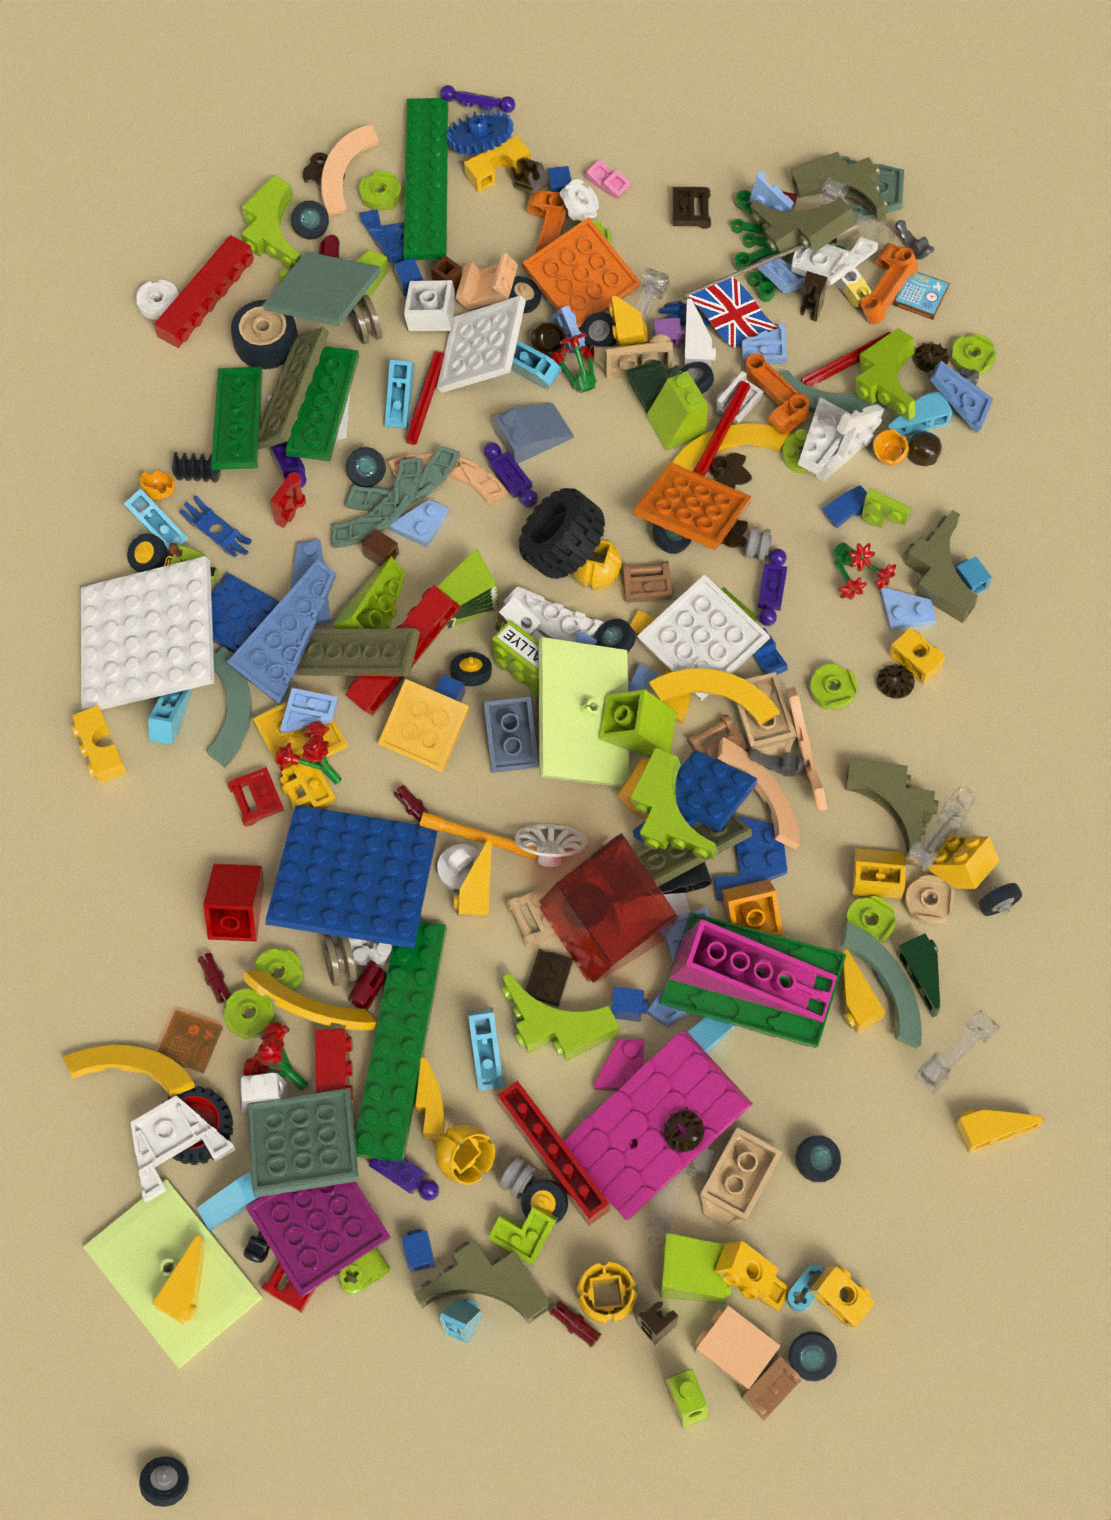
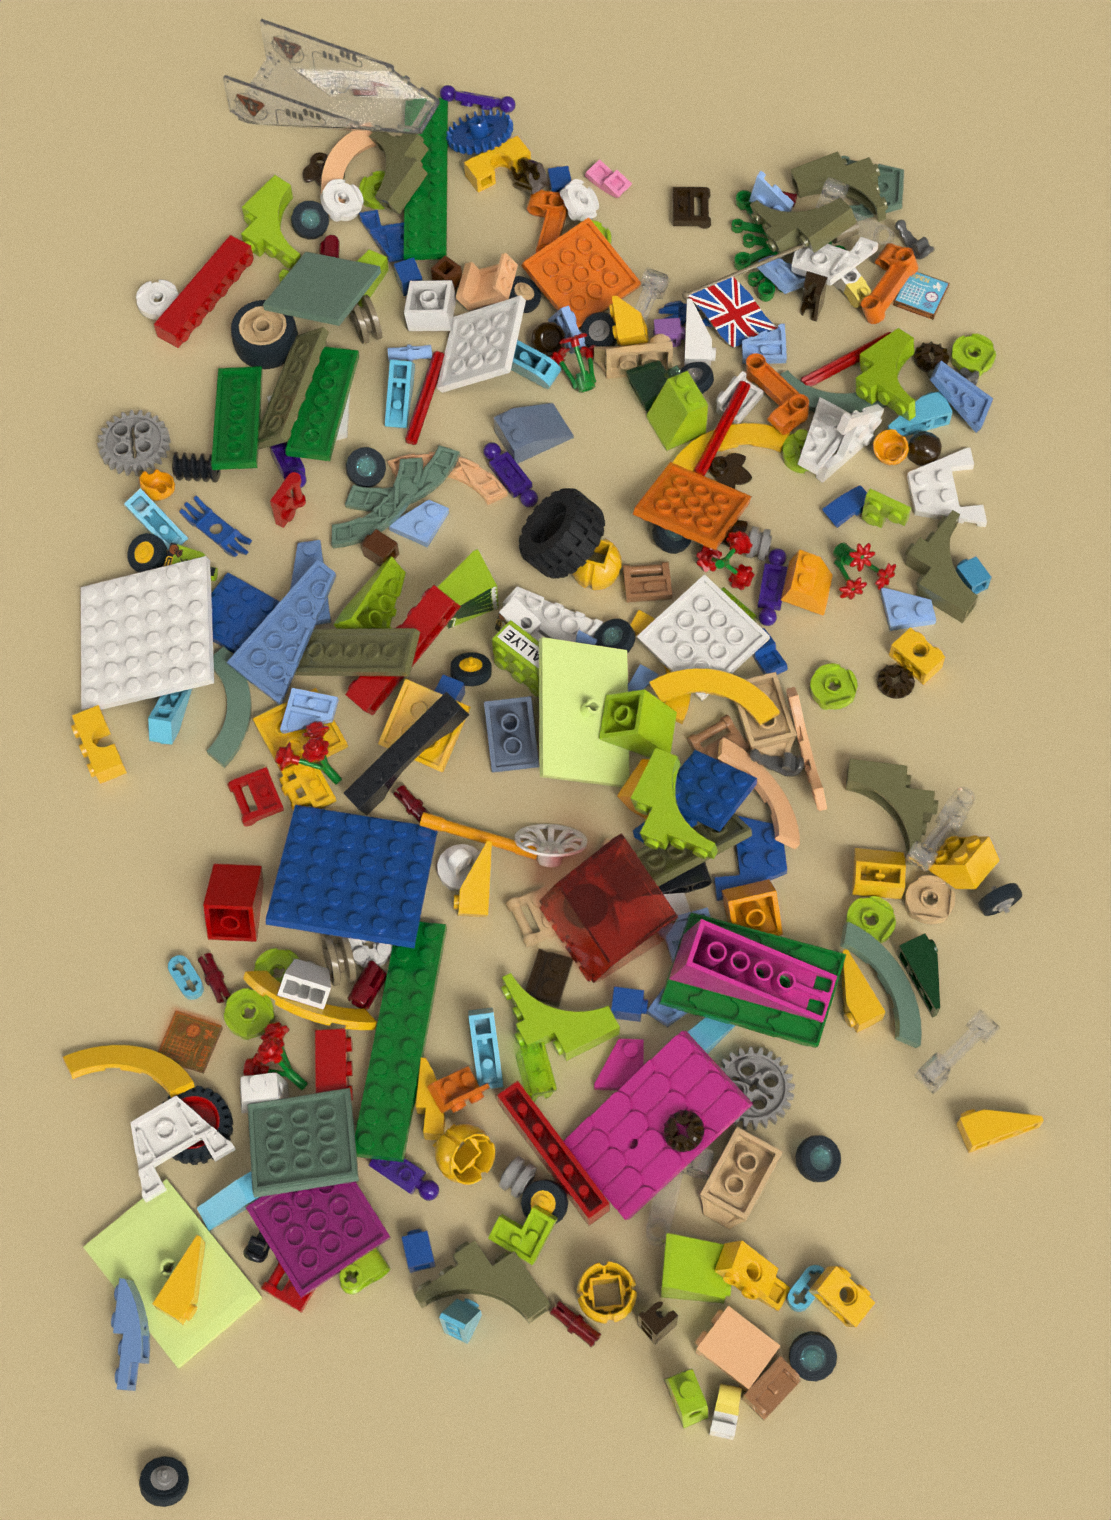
none -> light grey gear [97,410,171,476]
none -> medium blue slope [111,1278,150,1391]
none -> medium azure beam [168,955,204,1000]
none -> clear windscreen [223,19,440,134]
none -> white torso [278,959,331,1009]
none -> white plate [320,179,363,222]
none -> black arch [344,692,469,815]
none -> olive arch [369,130,428,214]
none -> light blue pin [388,344,432,362]
none -> orange bracket [427,1066,490,1114]
none -> clear neon green hinge [515,1042,557,1102]
none -> red plant [696,531,755,590]
none -> leg [709,1383,742,1440]
none -> light grey gear [720,1047,795,1130]
none -> light orange slope [781,549,833,616]
none -> white wing [907,448,987,527]

